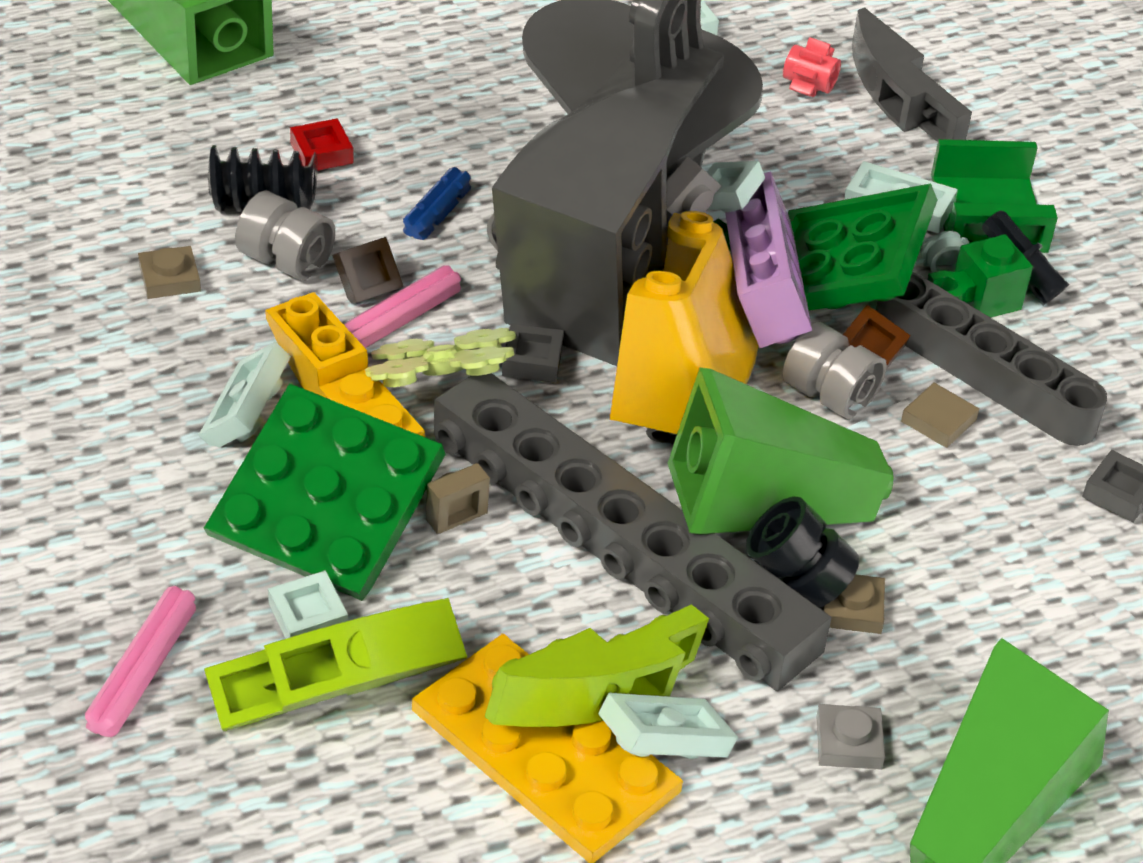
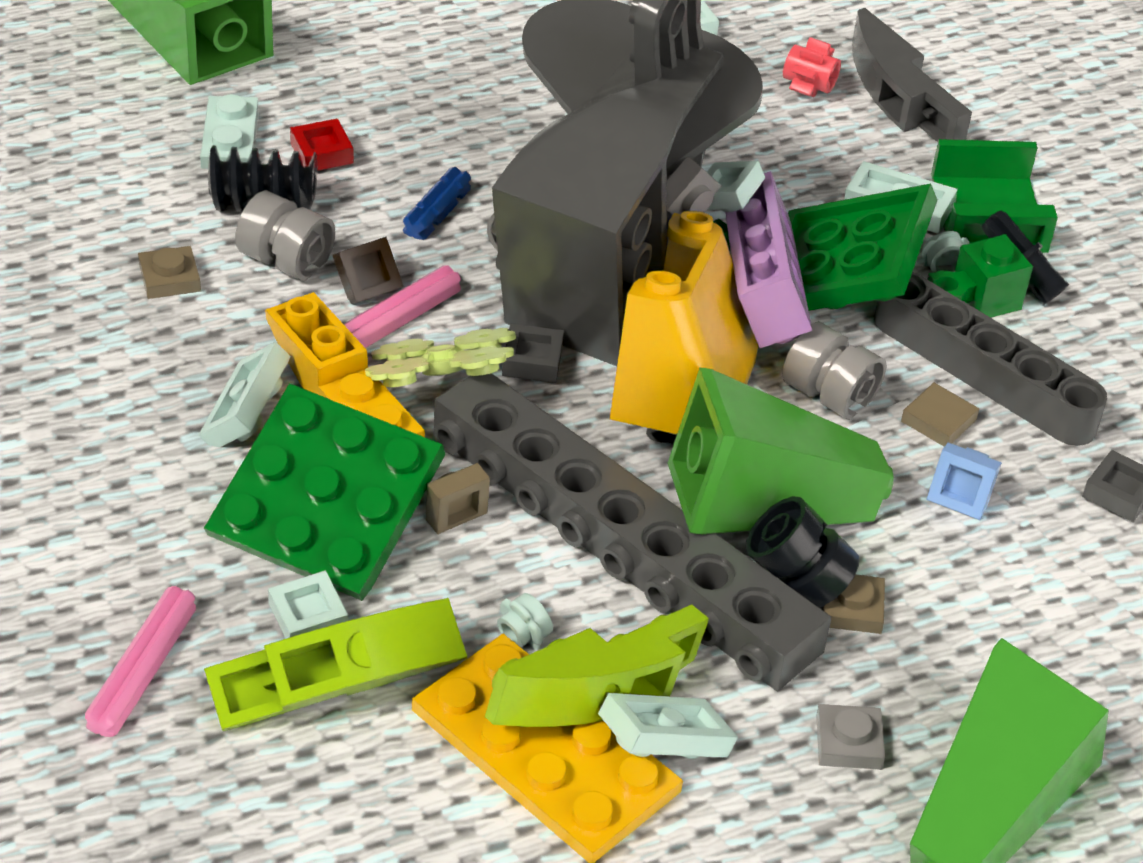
reddish brown plate [843,305,911,370] -> none
none -> light aqua plate [200,94,258,169]
none -> light aqua plate [497,593,553,650]
none -> light blue tile [926,442,1002,520]

